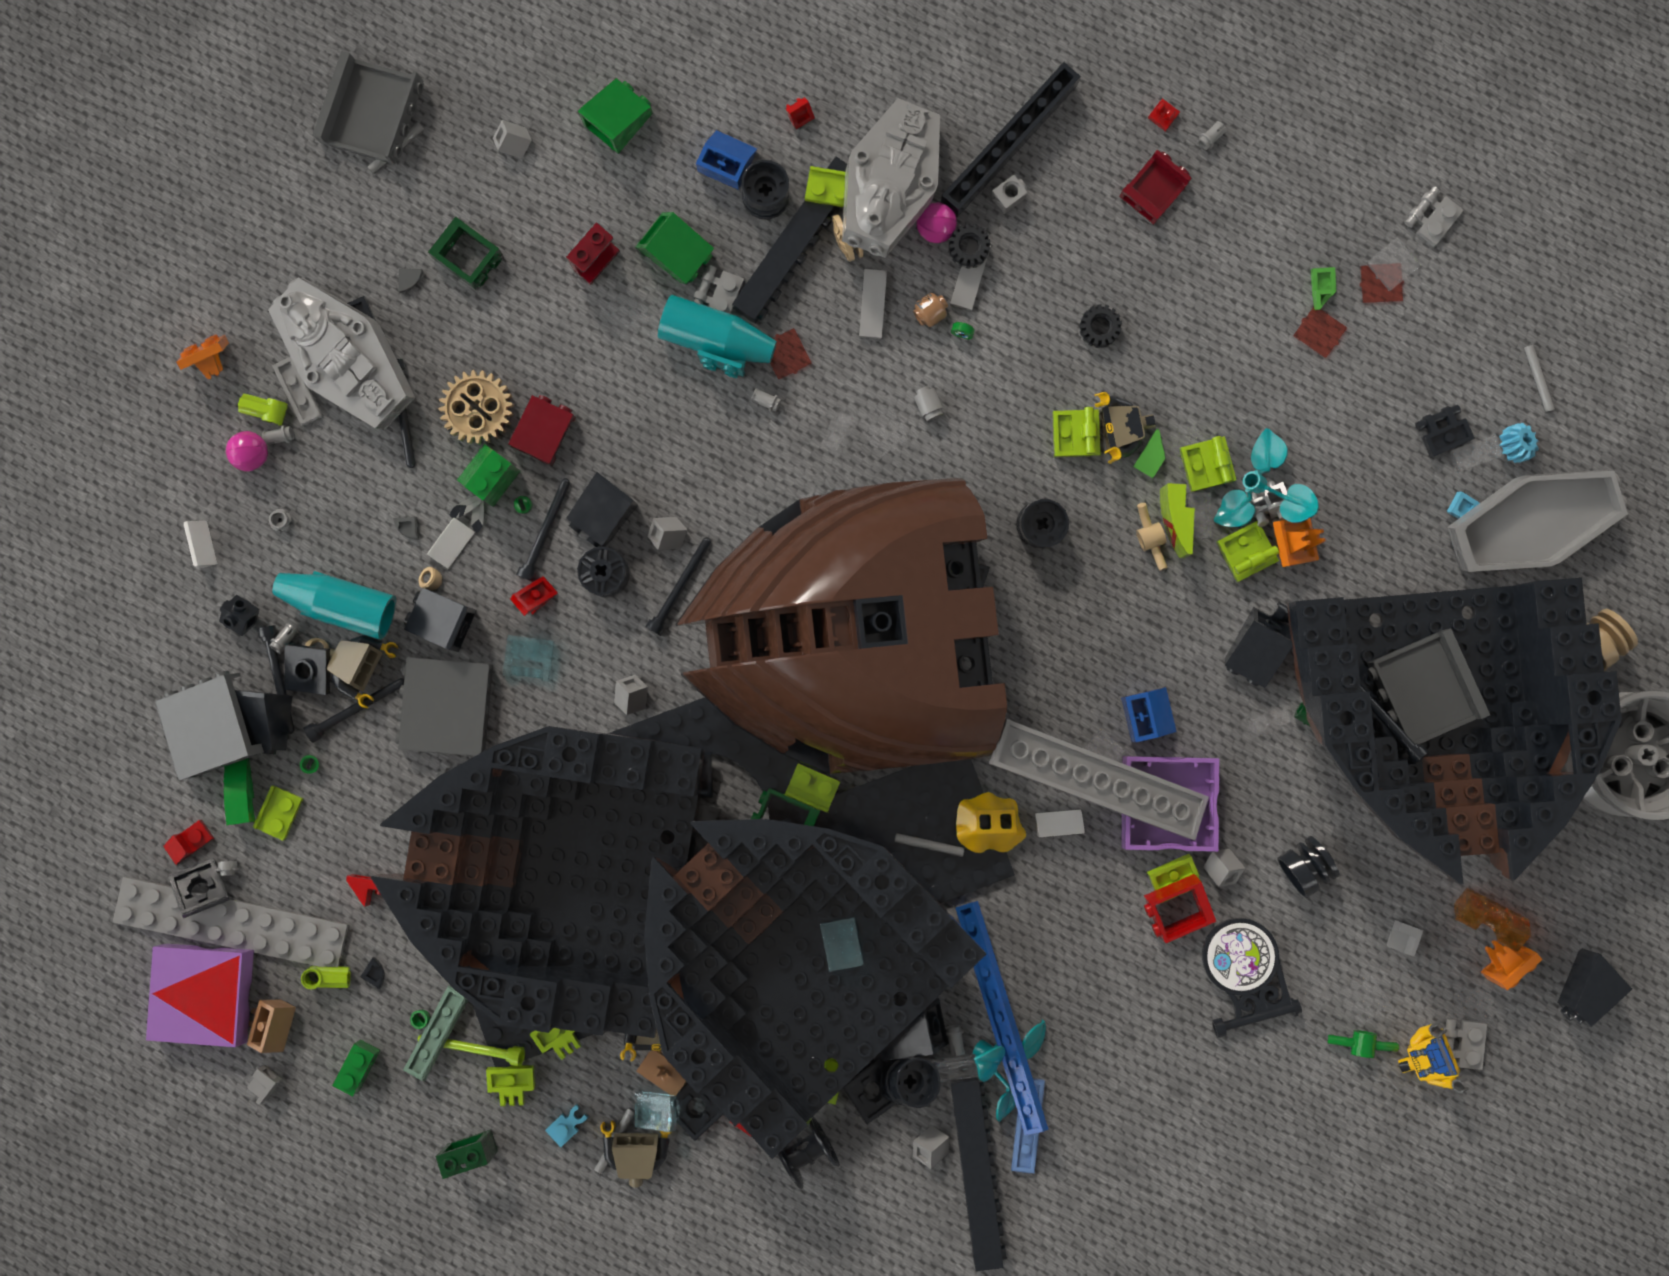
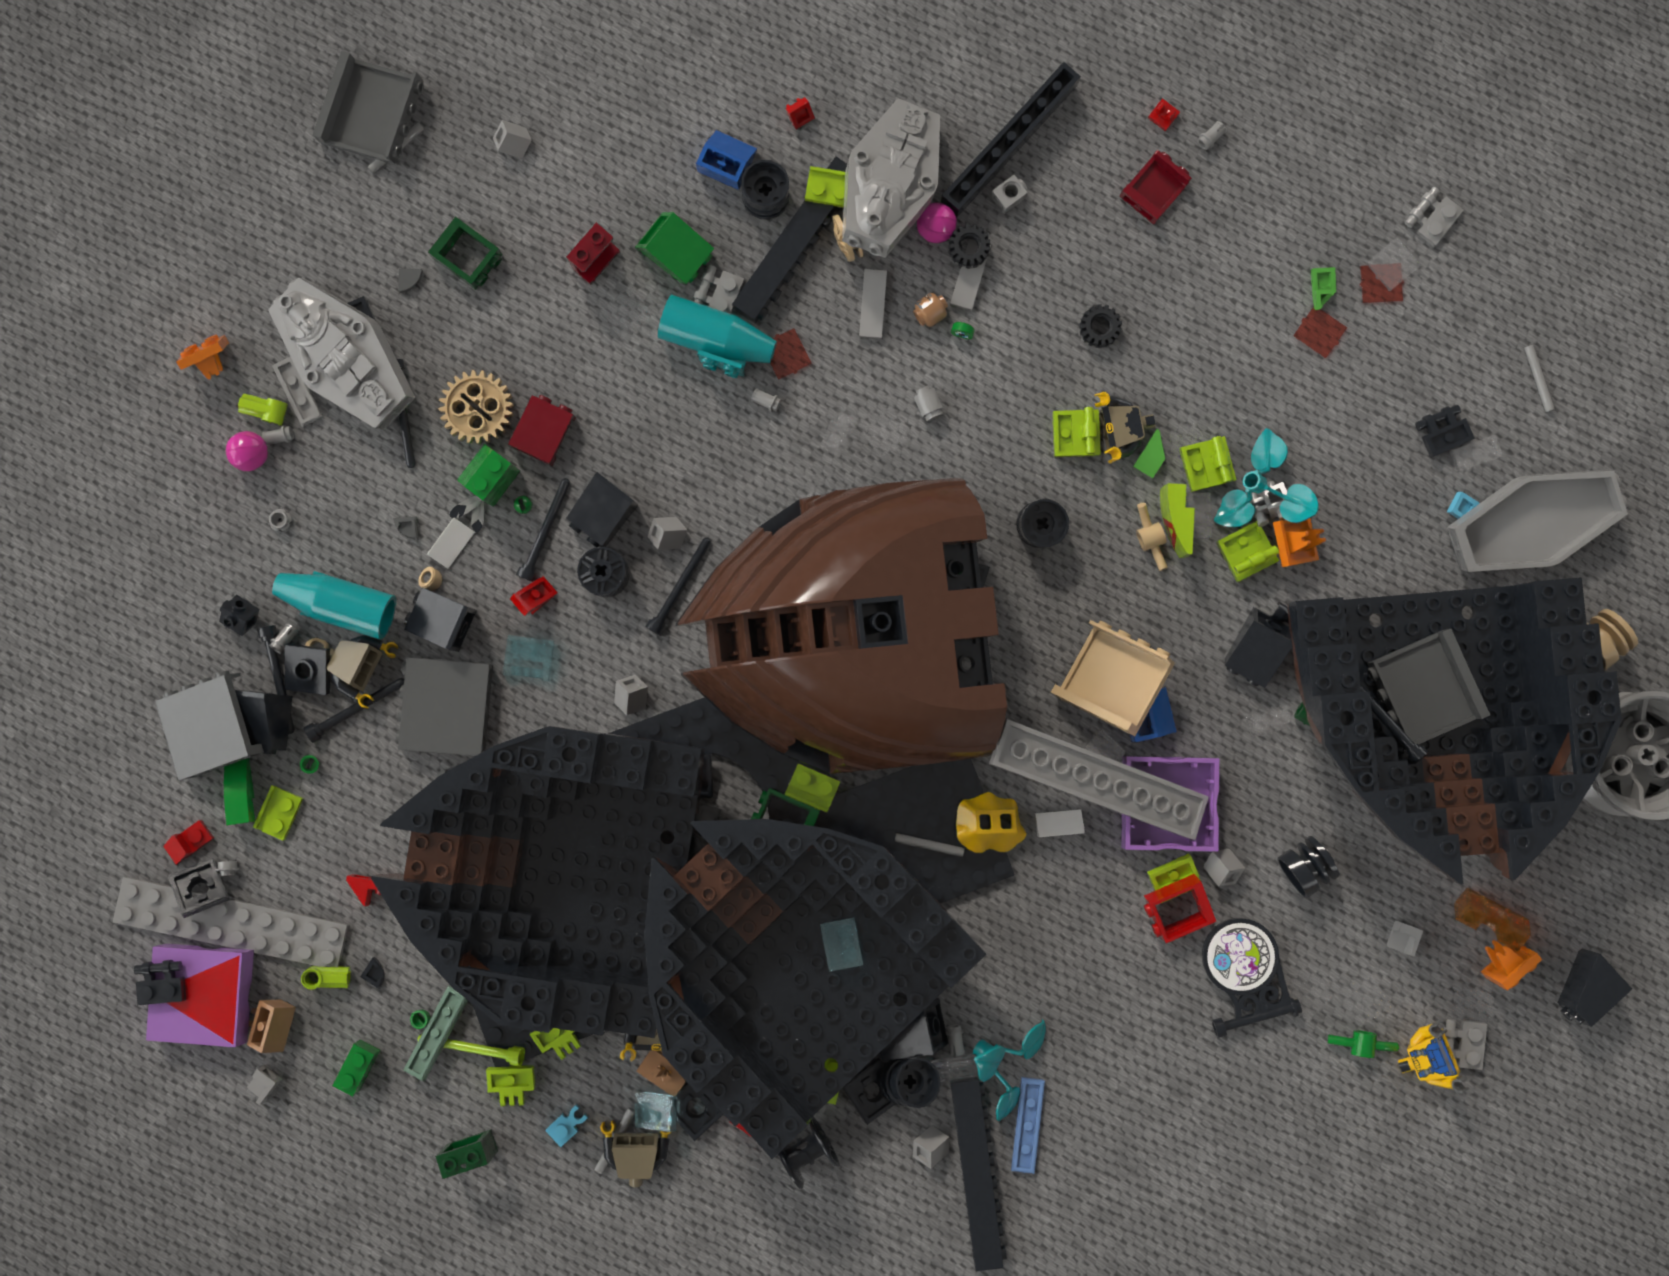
white slope [184,521,217,568] -> none
green slope [578,78,653,154] -> none
blue plate [955,901,1049,1136] -> none
medium azure gear [1499,423,1539,463] -> none
none -> black plate [133,960,186,1006]
none -> tan panel [1051,620,1175,736]

